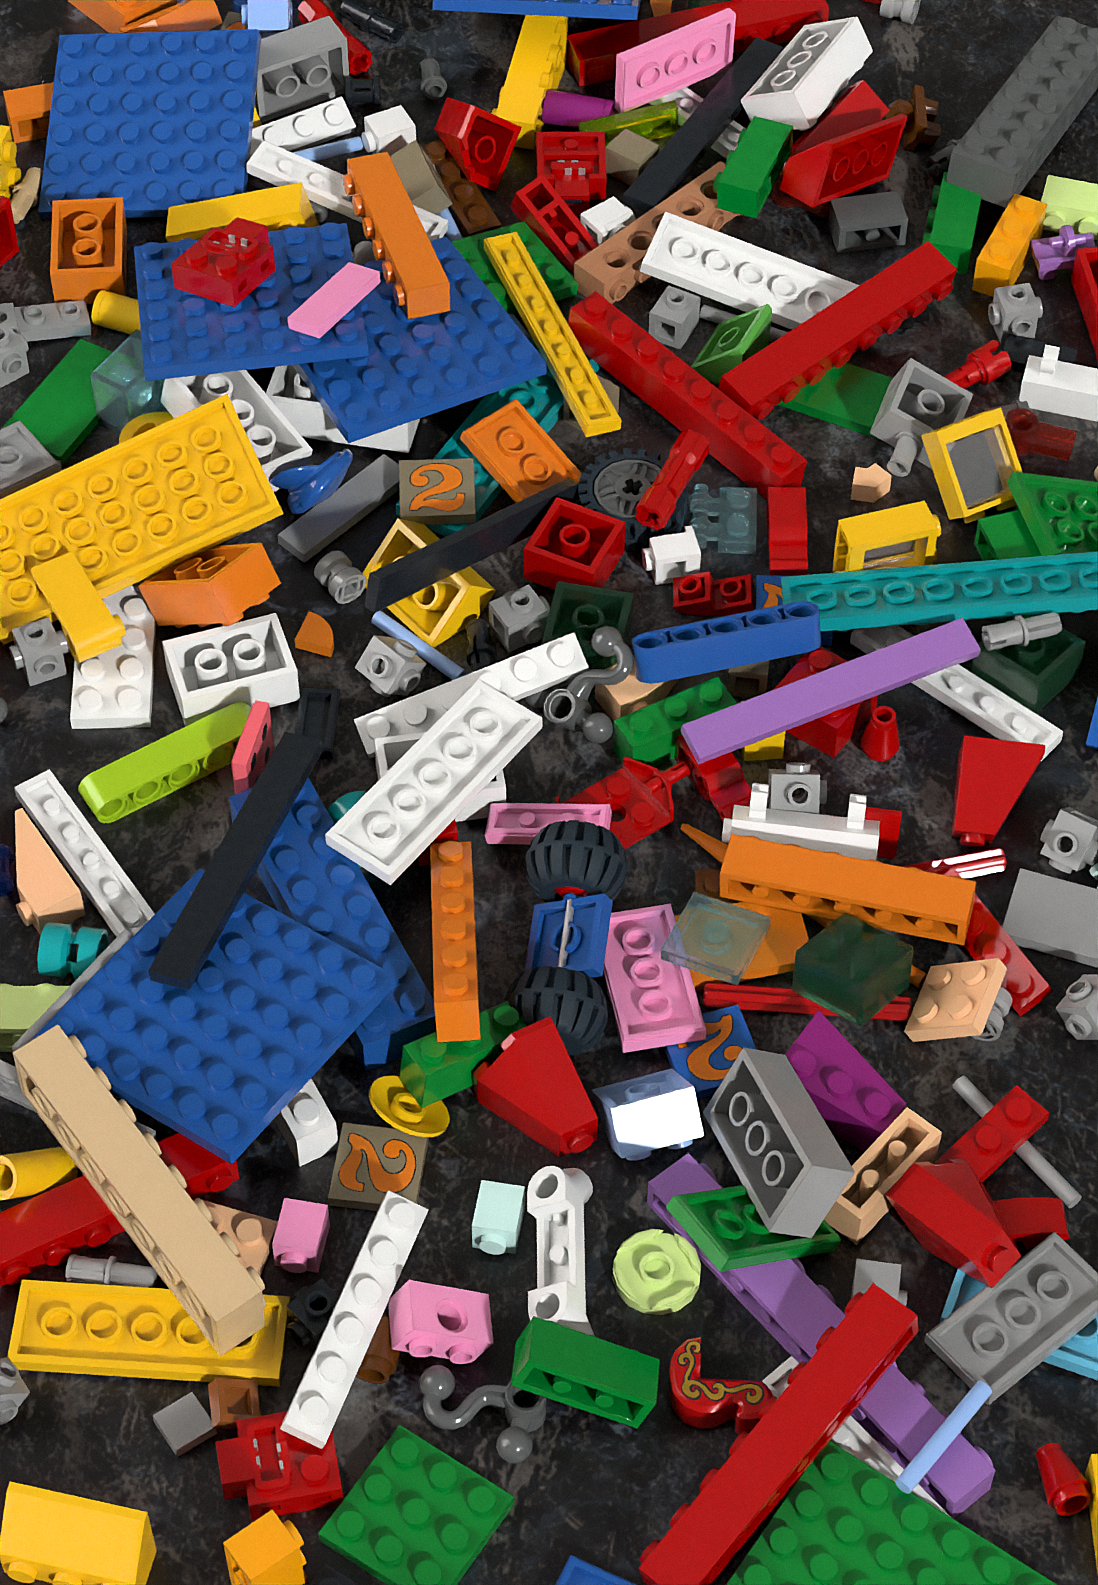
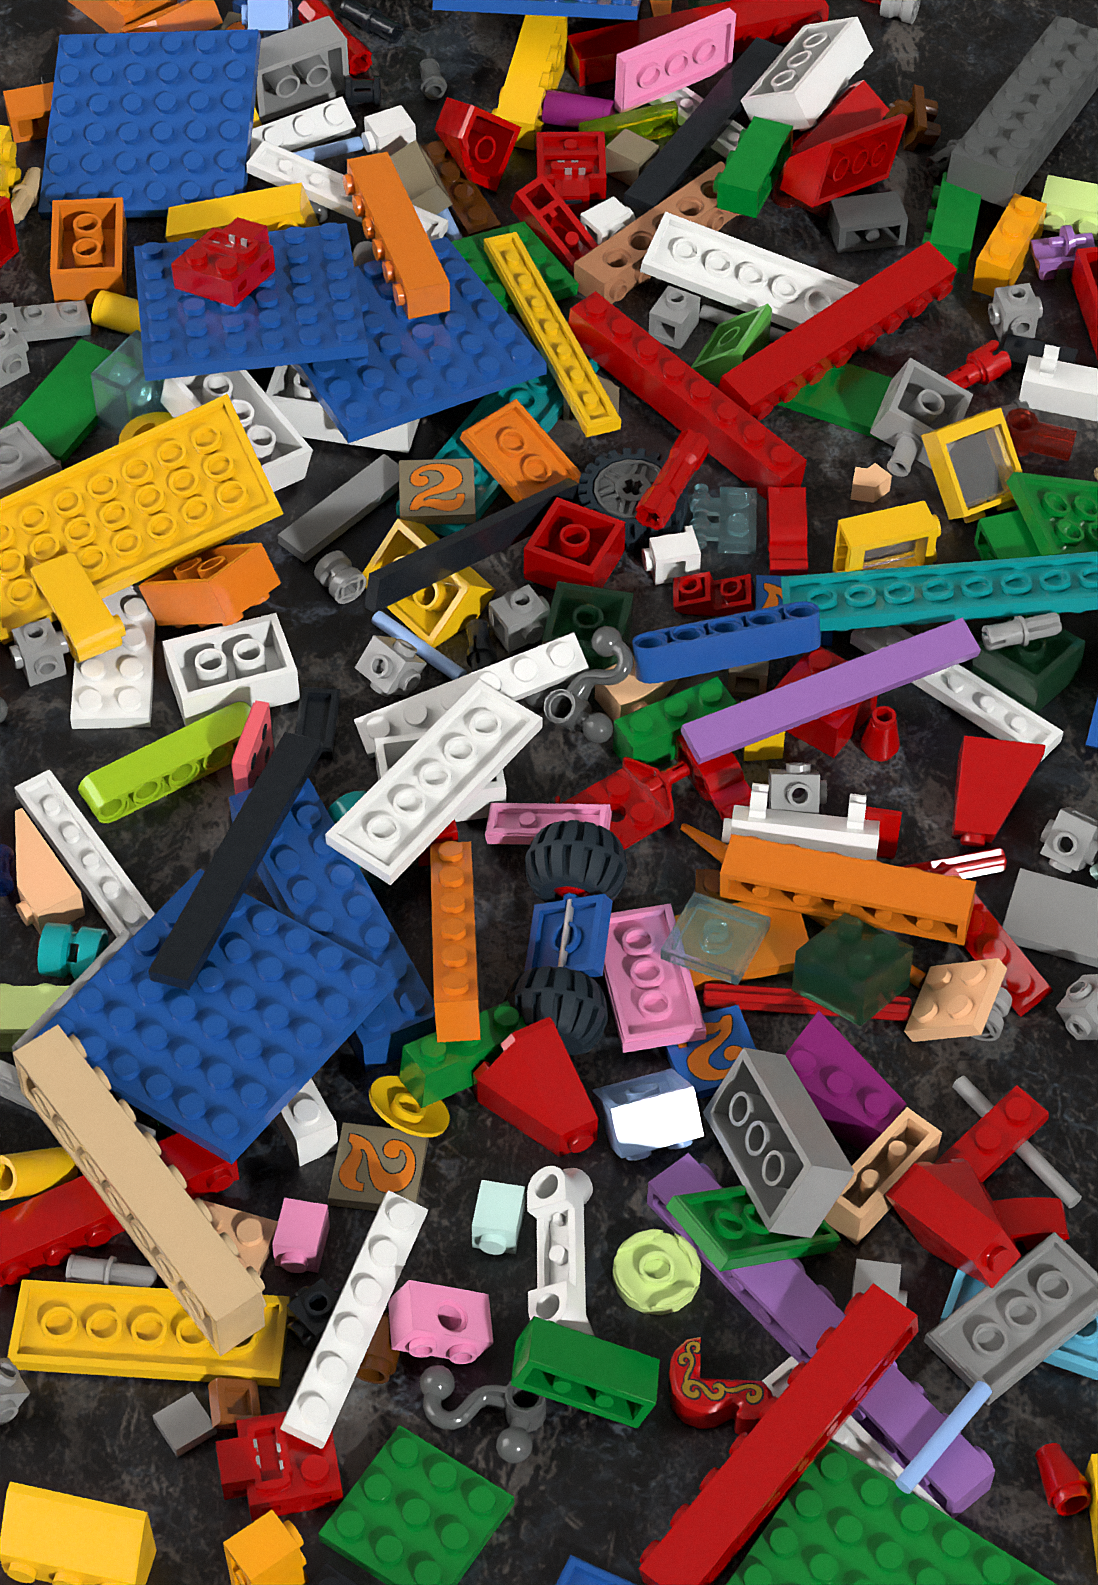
blue piece [270,449,353,514] -> none
bright pink tile [288,262,381,338] -> none
orange tile [295,611,334,657] -> none

